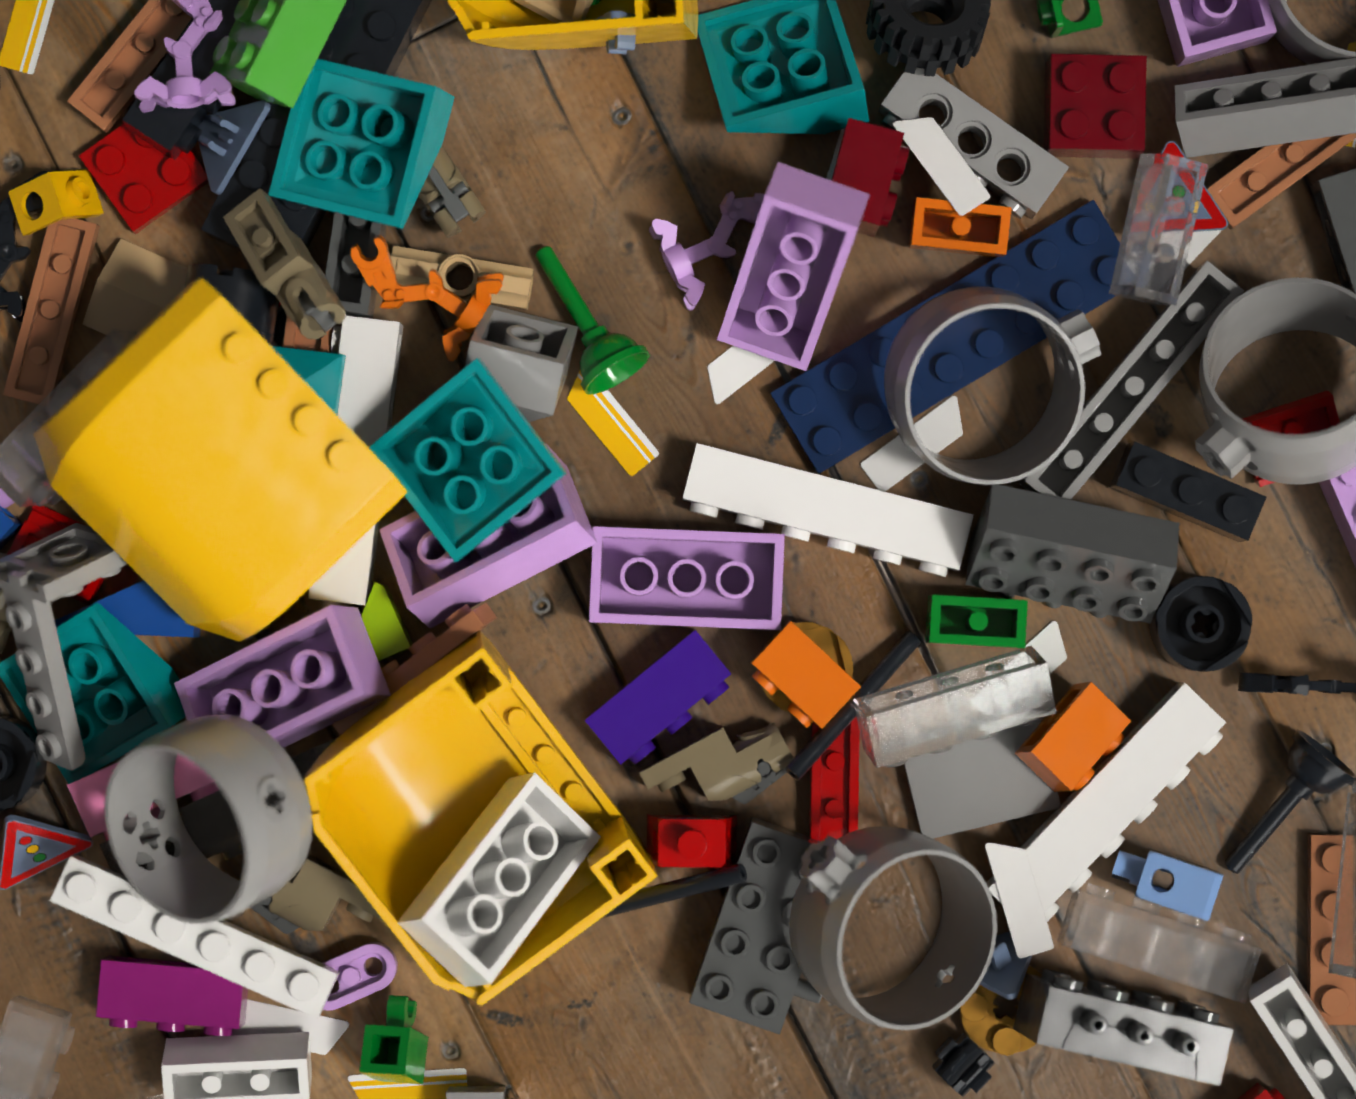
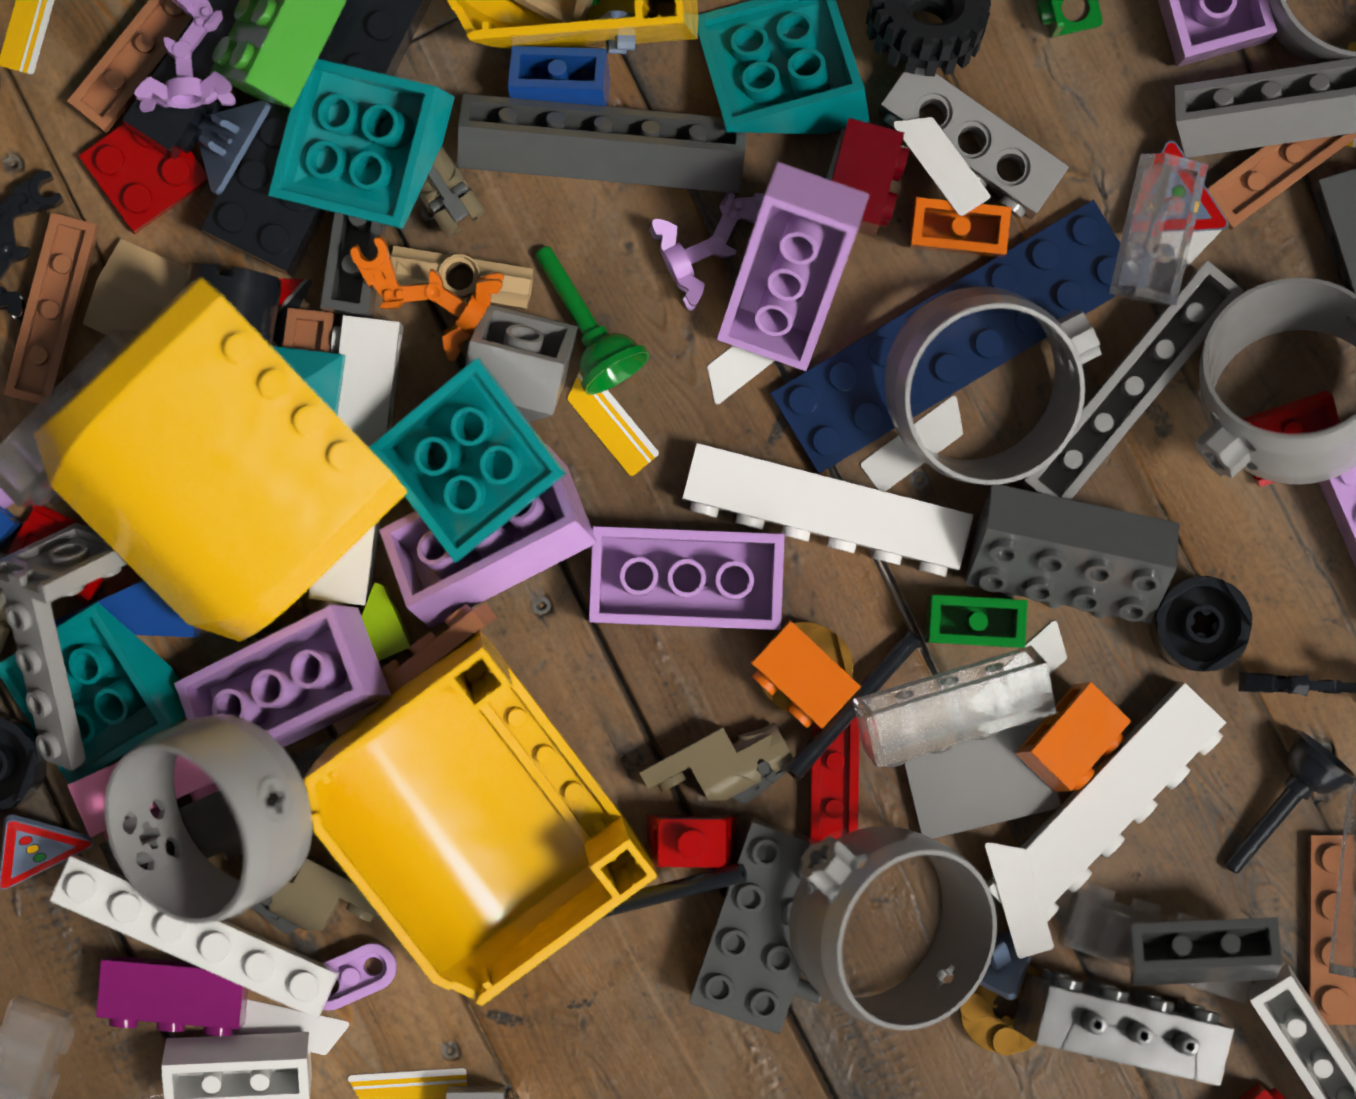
yellow bracket [8,170,104,236] -> none
dark tan plate [223,188,346,339] -> none
green brick [359,995,429,1084] -> none
white brick [397,772,601,987] -> none
dark purple brick [585,630,731,765] -> none
black gear [932,1032,995,1097] -> none
dark red brick [1044,54,1147,159] -> none
black brick [1109,441,1267,542] -> none
light blue torso [1111,850,1224,922] -> none
none -> dark grey brick [457,94,746,193]
none -> blue brick [508,46,611,107]
none -> dark grey brick [1127,917,1282,986]

